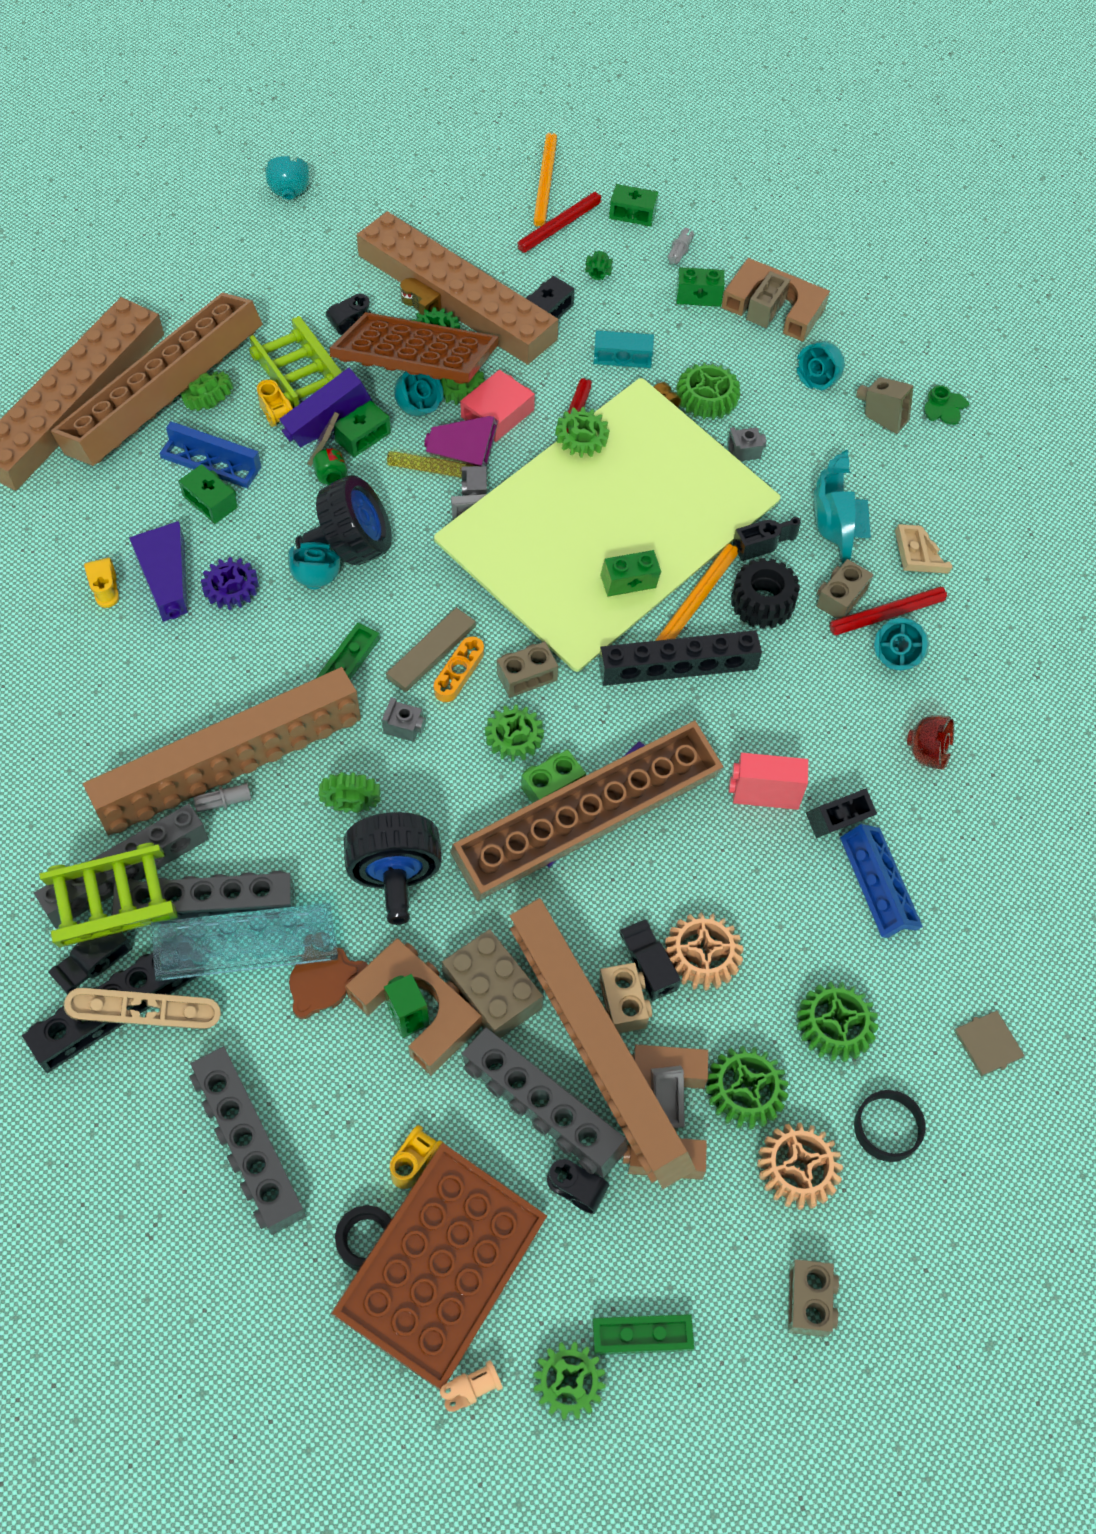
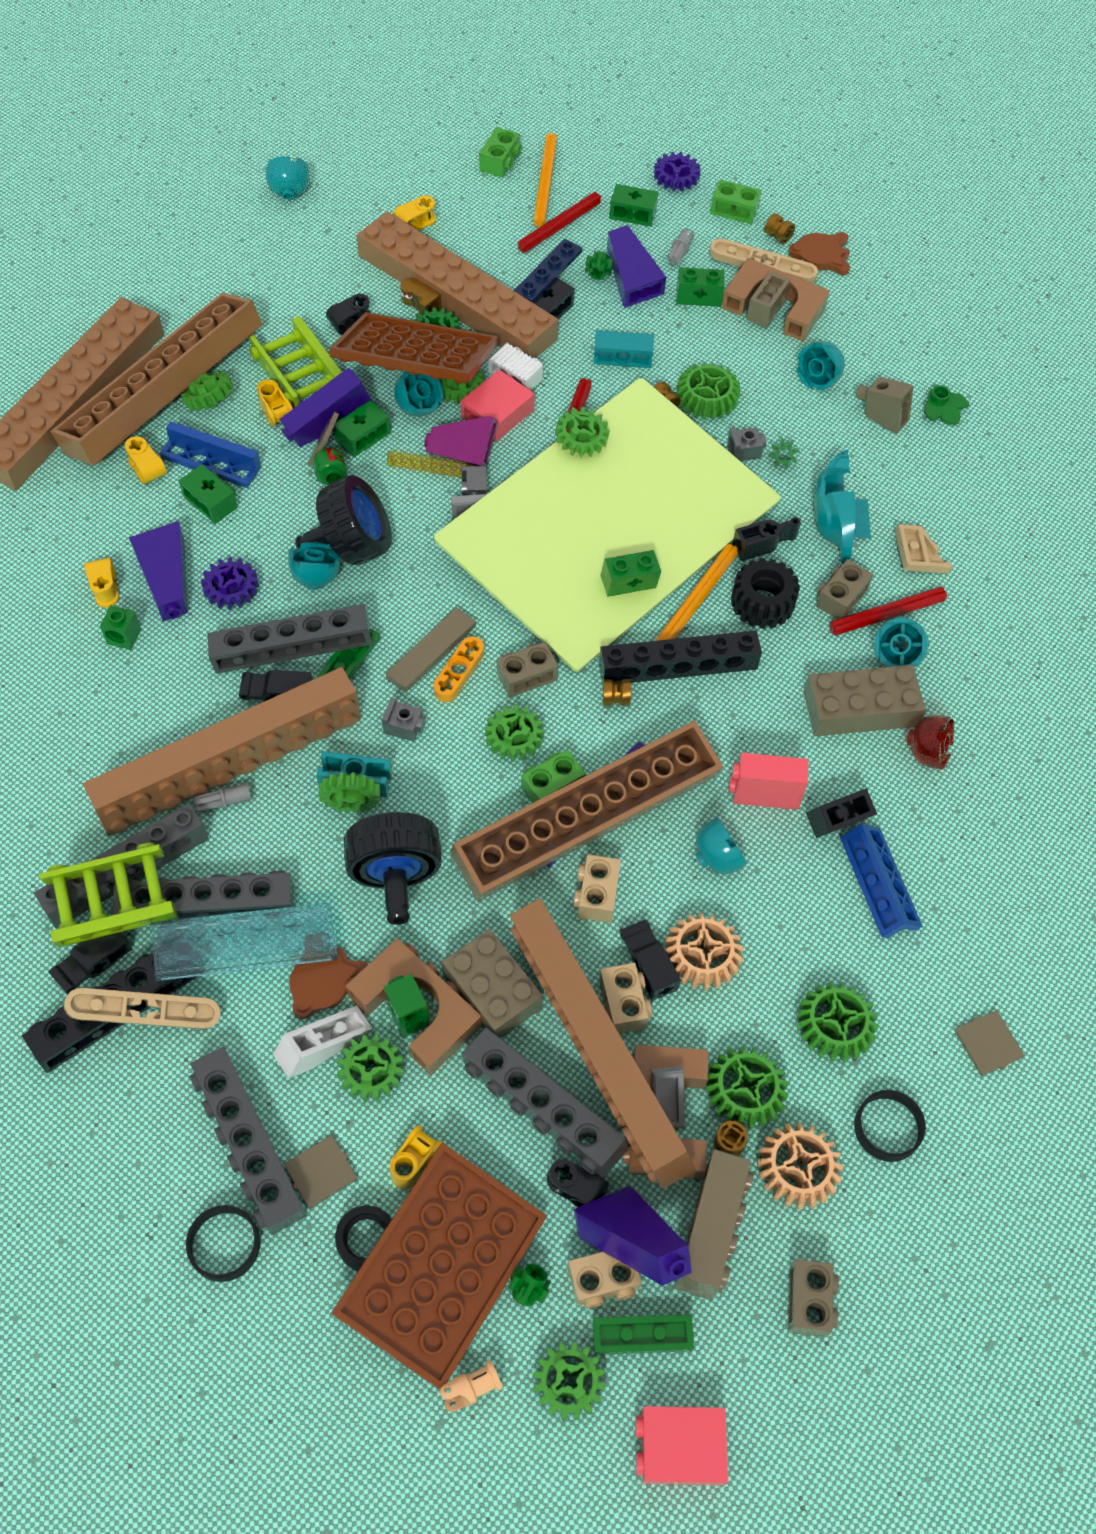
none -> green brick [100,605,142,650]
none -> yellow piece [125,436,167,485]
none -> black tyre [186,1205,260,1282]
none -> dark grey brick [207,604,372,674]
none -> black piece [239,670,313,702]
none -> white slope [273,1006,373,1079]
none -> dark tan piece [284,1135,358,1210]
none -> teal piece [317,751,392,797]
none -> bright green gear [337,1034,404,1102]
none -> yellow piece [393,195,436,231]
none -> bright green brick [479,127,522,178]
none -> white brick [488,342,543,390]
none -> green gear [508,1264,551,1306]
none -> dark blue bracket [514,239,582,303]
none -> tan brick [567,1252,642,1309]
none -> tan brick [573,854,621,923]
none -> dark purple slope [574,1185,692,1286]
none -> pearl gold wheel [603,679,631,706]
none -> dark purple slope [607,225,666,308]
none -> coral brick [635,1406,728,1486]
none -> dark purple gear [654,152,701,192]
none -> dark tan brick [674,1149,754,1301]
none -> teal cylinder [695,817,748,874]
none -> tan piece [709,238,818,284]
none -> bright green brick [710,179,762,224]
none -> pearl gold wheel [713,1121,748,1157]
none -> pearl gold wheel [764,213,795,244]
none -> green gear [769,437,800,469]
none -> dark orange tile [788,232,850,276]
none -> dark tan brick [803,665,926,736]

